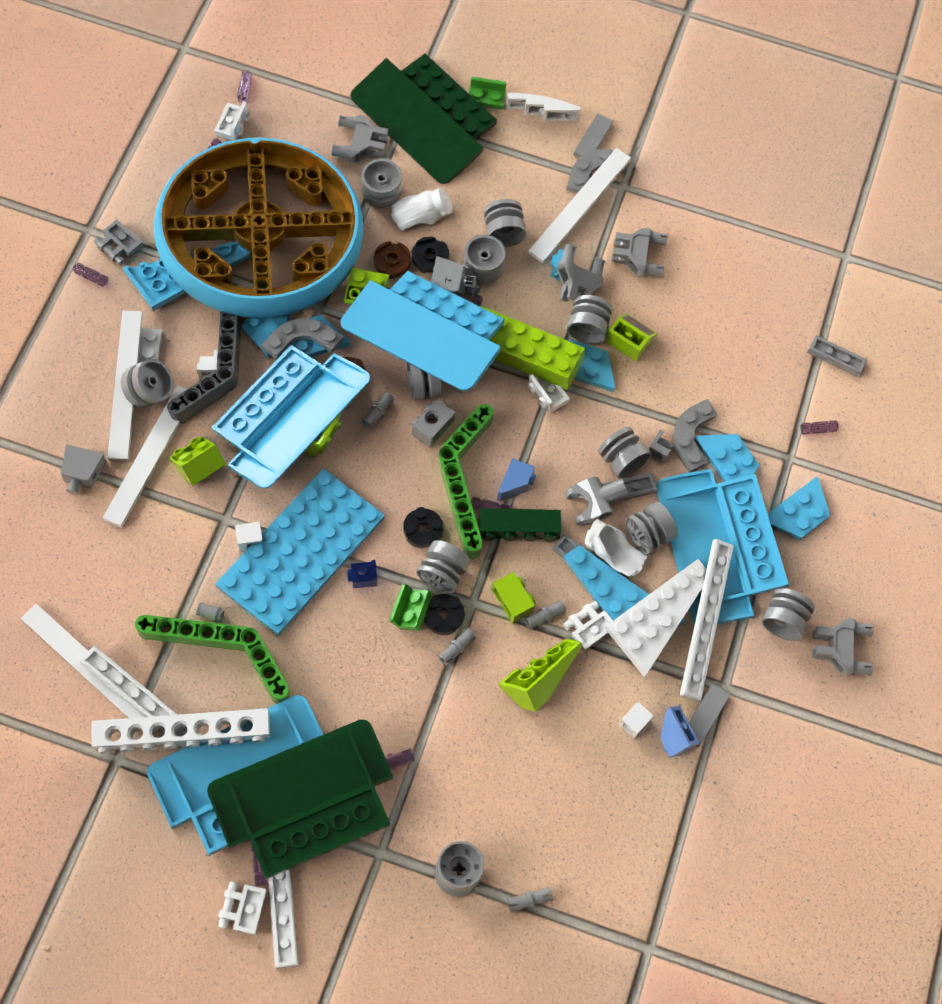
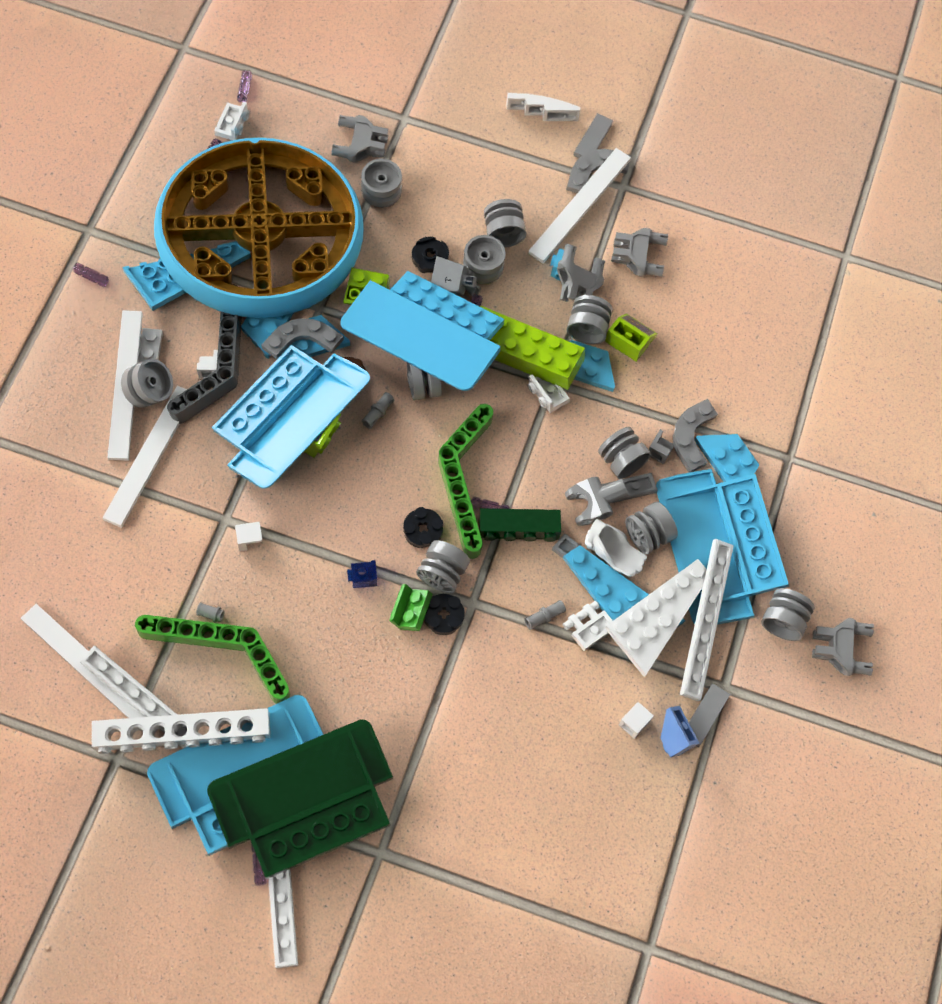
light grey torso [61,444,107,495] -> none
light grey plate [93,219,143,265] -> none
lime slope [169,436,226,486] -> none
medium azure plate [215,468,385,636] -> none
white plate [218,882,267,935] -> none
dark green slope [350,53,497,184] -> none
reddish brown plate [374,241,411,279] -> none
clear purple pin [385,748,415,771] -> none
white hair [391,187,453,231] -> none
light grey brick [412,399,456,447] -> none
light grey wheel [435,841,484,897] -> none
light grey pin [438,628,476,666] -> none
bright green bracket [469,77,506,110] -> none
lime brick [491,572,536,623] -> none
medium blue slope [497,458,536,501] -> none
lime wedge [499,639,582,712] -> none
light grey pin [507,886,553,913] -> none
medium azure wing [768,476,830,540] -> none
clear purple axle [800,420,839,434] -> none
light grey tile [807,335,867,378] -> none

